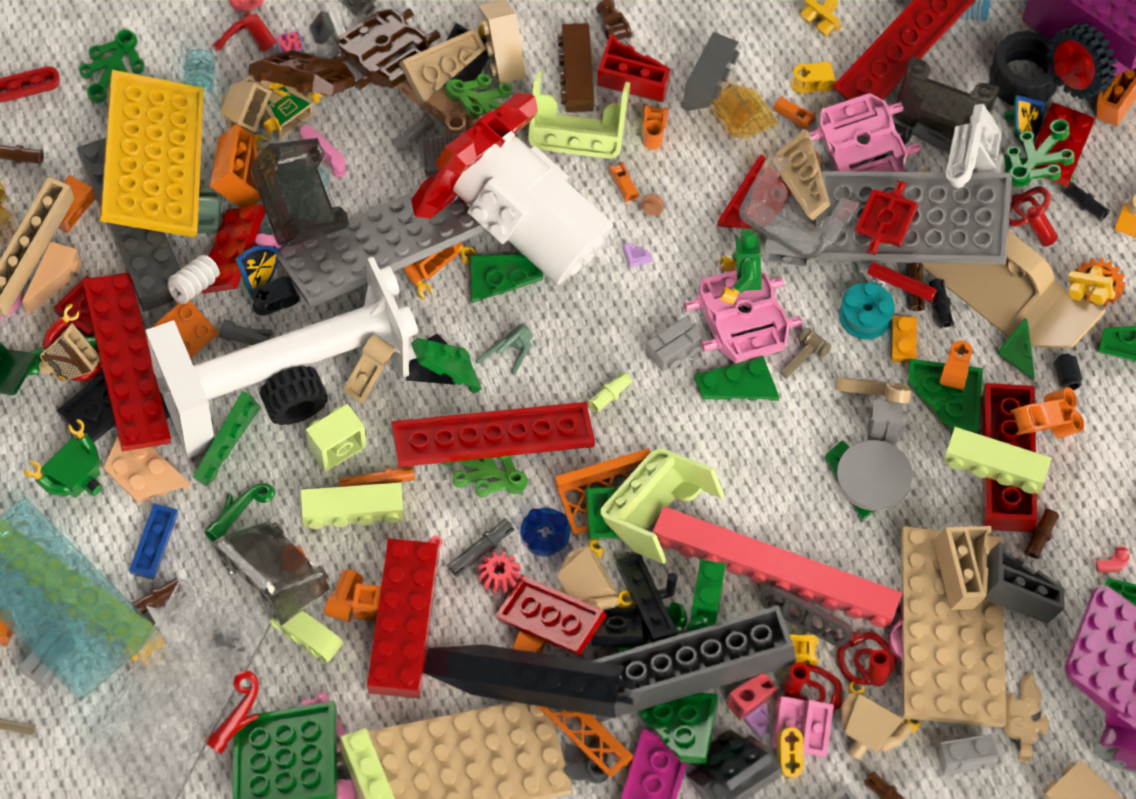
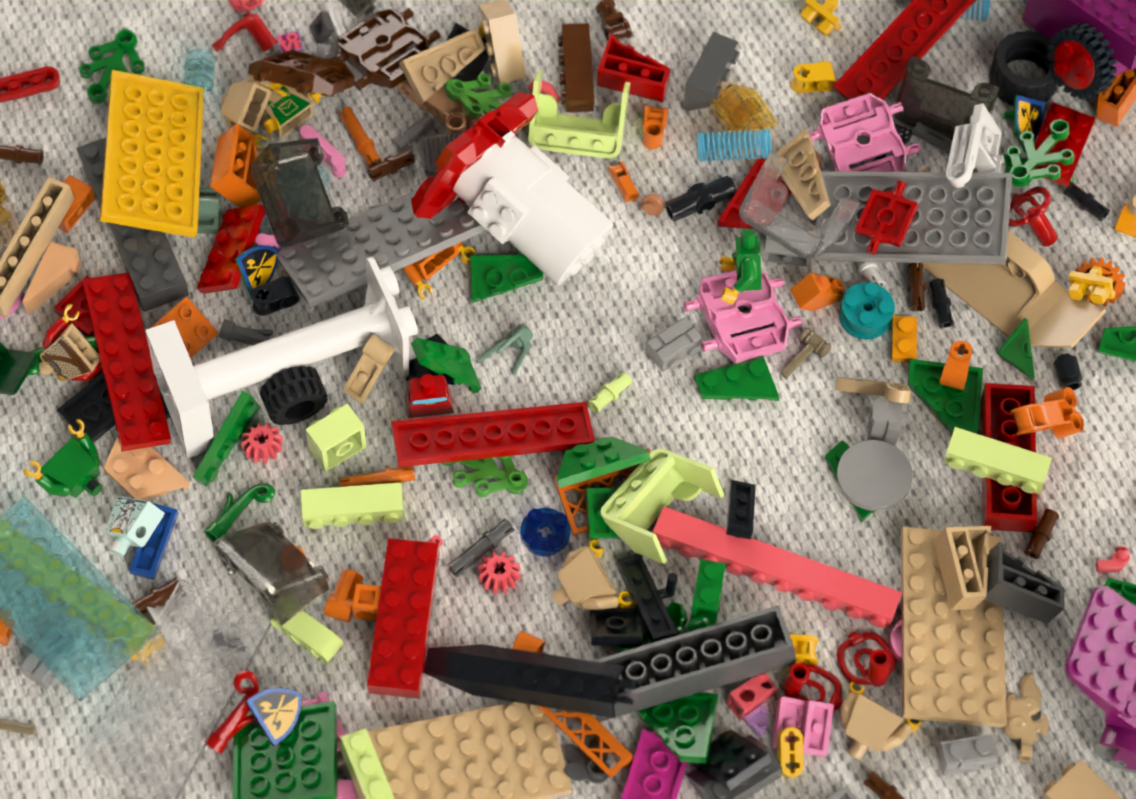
white piece [167,255,220,304] -> none
plate [495,575,606,657] -> none
lavender tile [623,244,653,267] -> none
dark grey beam [760,586,853,647] -> none
orange bar [773,96,816,130] -> none
red axle [867,262,936,302] -> none
none -> light aqua torso [105,496,165,557]
none -> coral gear [241,422,283,464]
none -> shield [245,688,302,746]
none -> orange pin [339,107,382,167]
none -> reddish brown pin [367,149,415,182]
none -> red torso [405,374,454,419]
none -> coral arm [528,79,561,103]
none -> green wing [557,436,651,489]
none -> black piece [665,175,737,222]
none -> medium azure piece [697,129,772,162]
none -> black plate [726,480,756,539]
none -> orange slope [790,273,845,311]

